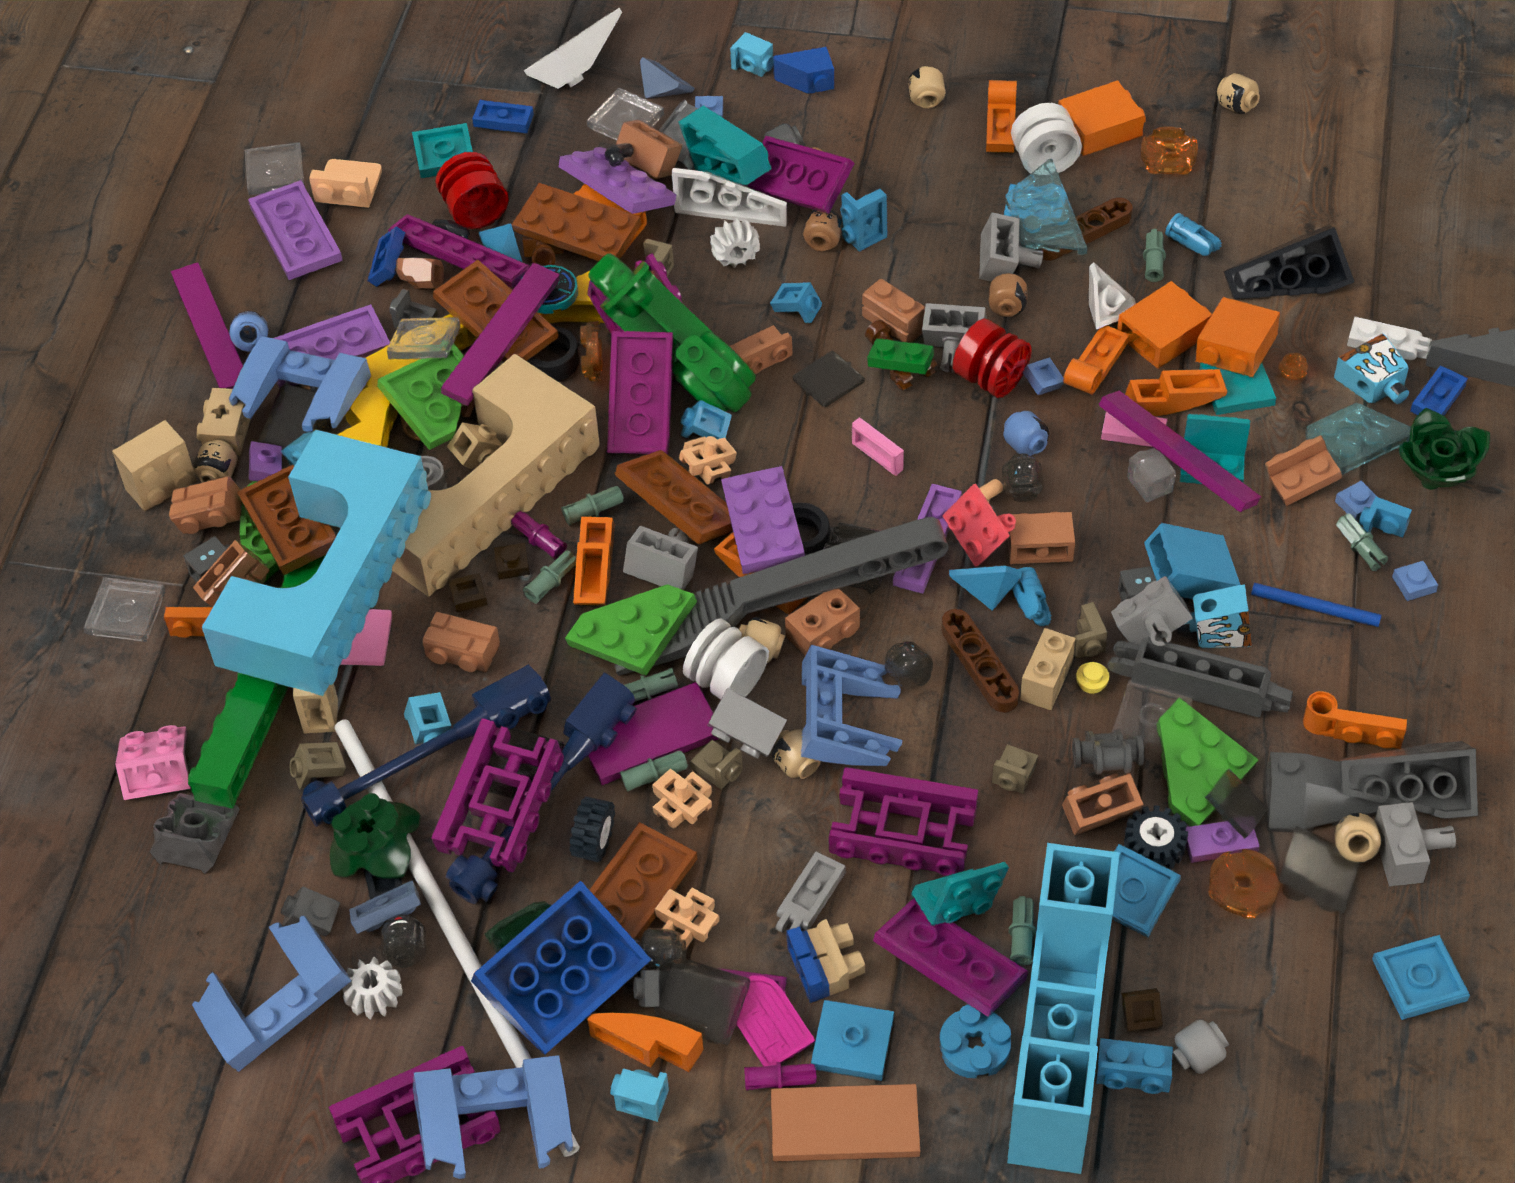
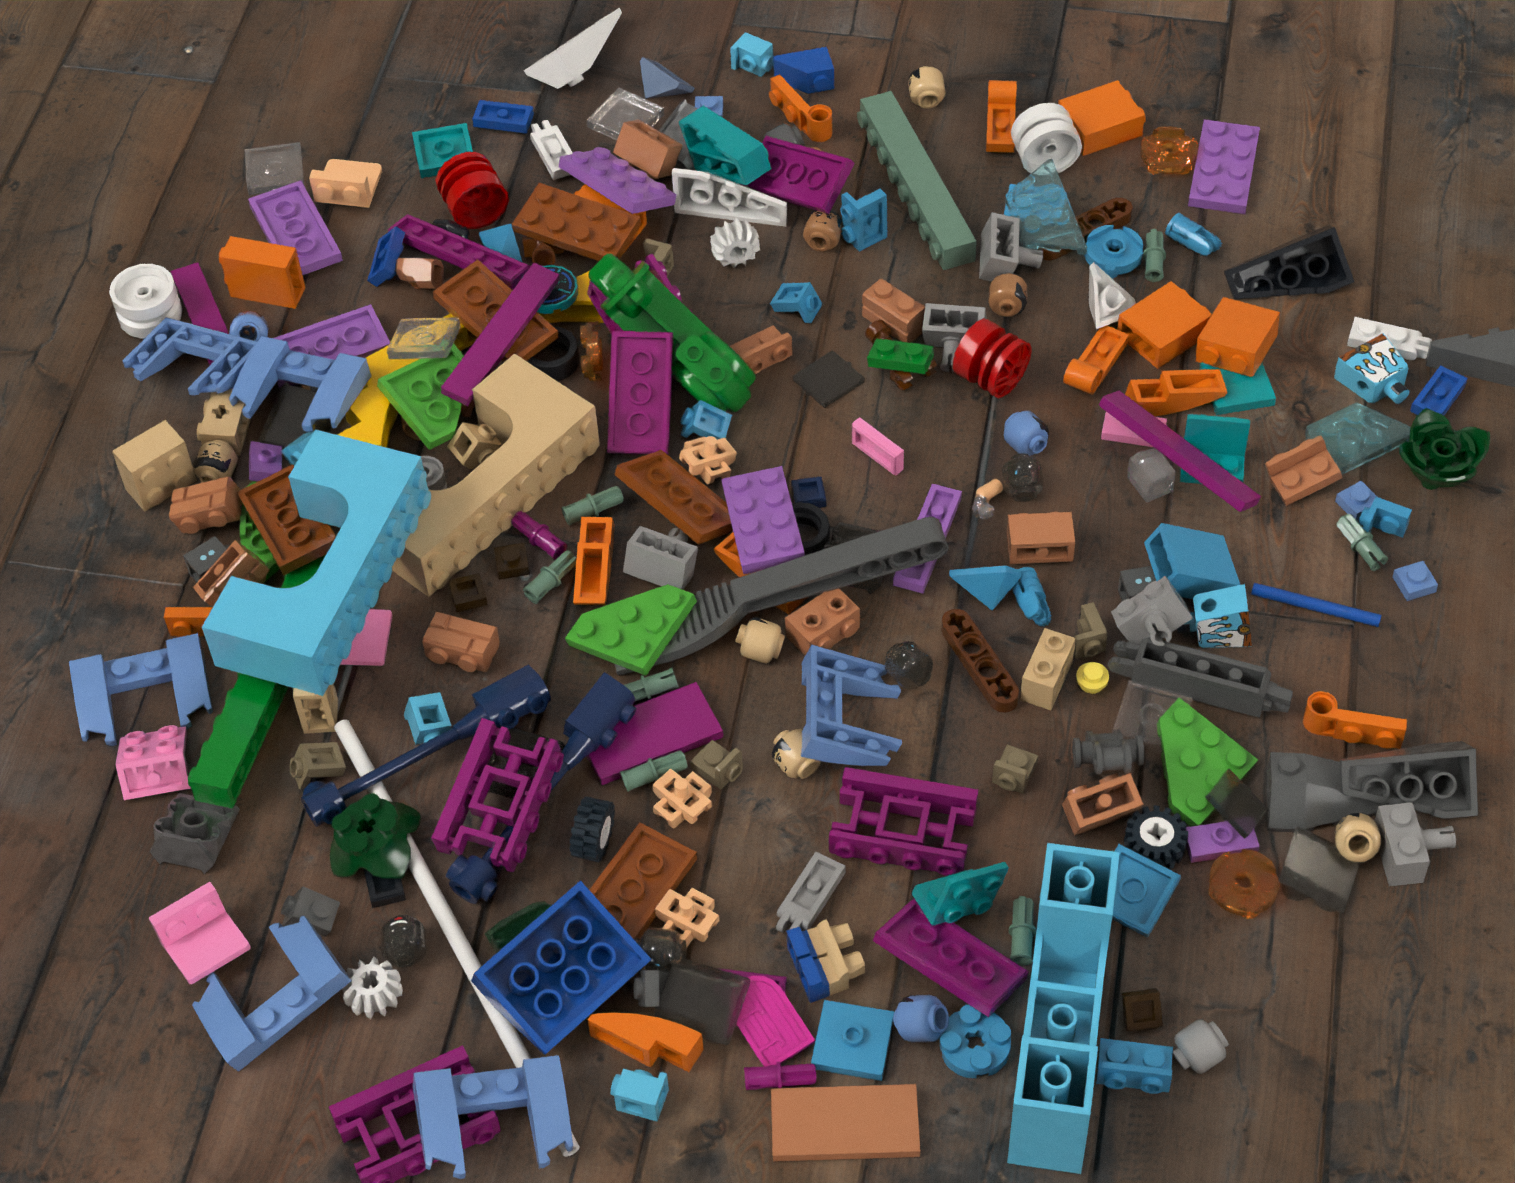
clear tile [83,577,166,642] -> none
sand blue plate [349,880,421,934] -> none
dark grey bracket [389,289,439,333] -> none
black arm [604,143,633,167] -> none
white wheel [683,618,769,700] -> none
light grey brick [707,688,787,759] -> none
coral hinge [942,483,1016,568] -> none
medium blue plate [1023,357,1064,395] -> none
tan head [1217,73,1260,114] -> none
clear orange plate [1278,353,1309,380] -> none
dark azure plate [1372,935,1470,1020] -> none
none -> medium blue wedge [69,633,213,746]
none -> white wheel [109,264,183,339]
none -> medium blue wedge [122,317,257,395]
none -> bright pink bracket [149,882,251,984]
none -> orange brick [219,236,306,309]
none -> white hinge [530,120,572,180]
none -> orange plate [769,74,832,142]
none -> dark blue tile [791,476,826,508]
none -> sand green brick [857,91,976,270]
none -> medium blue head [893,995,949,1042]
none -> dark azure plate [1084,225,1143,279]
none -> medium lavender plate [1188,120,1260,214]

